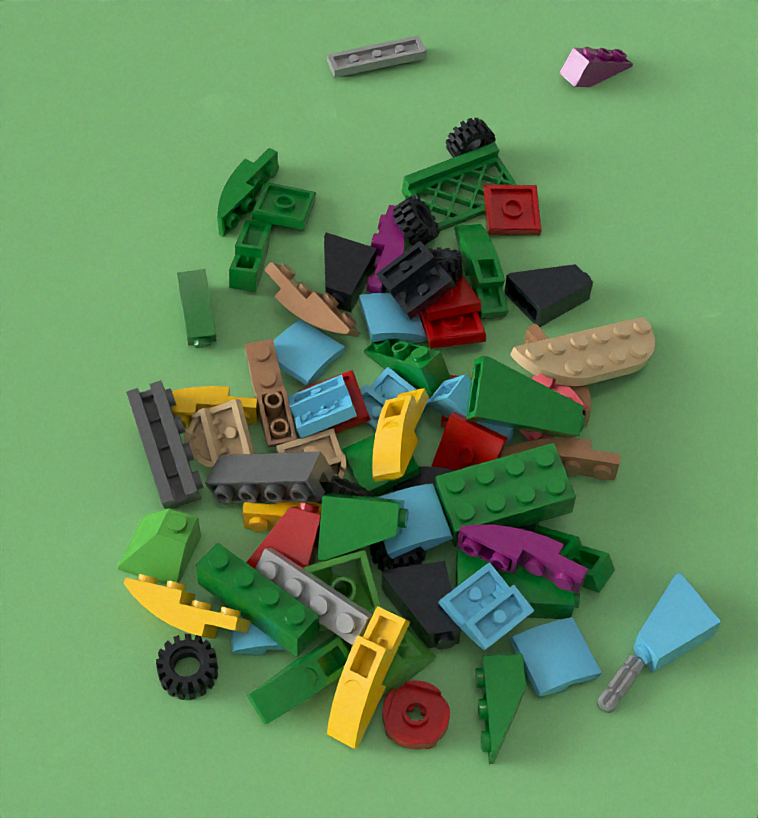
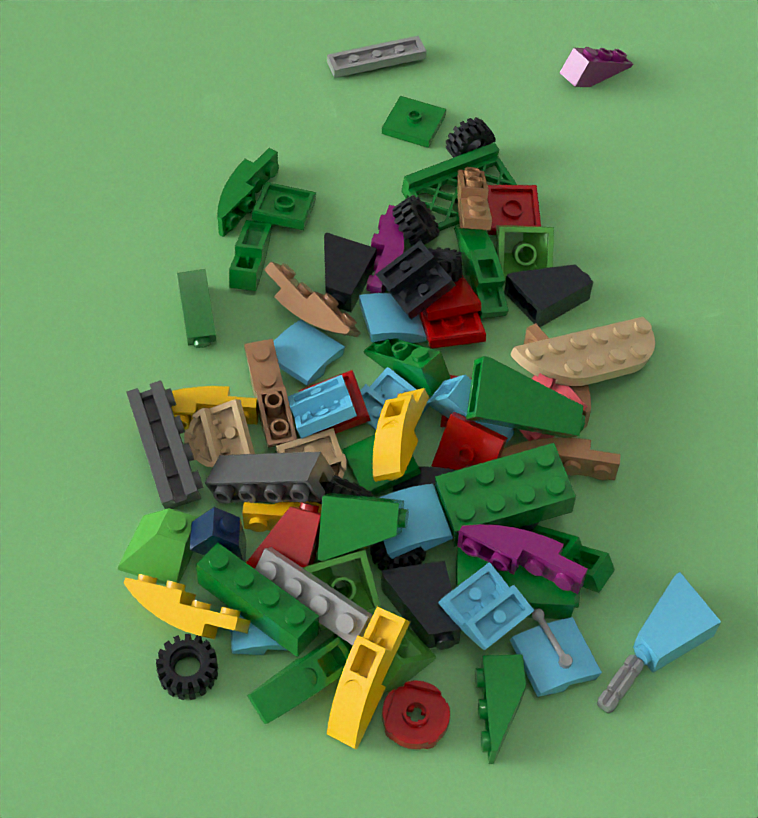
none -> dark blue slope [190,507,246,562]
none -> green plate [382,96,446,148]
none -> medium nougat slope [457,167,492,230]
none -> bright green slope [496,225,554,282]
none -> light grey hinge [532,608,573,669]

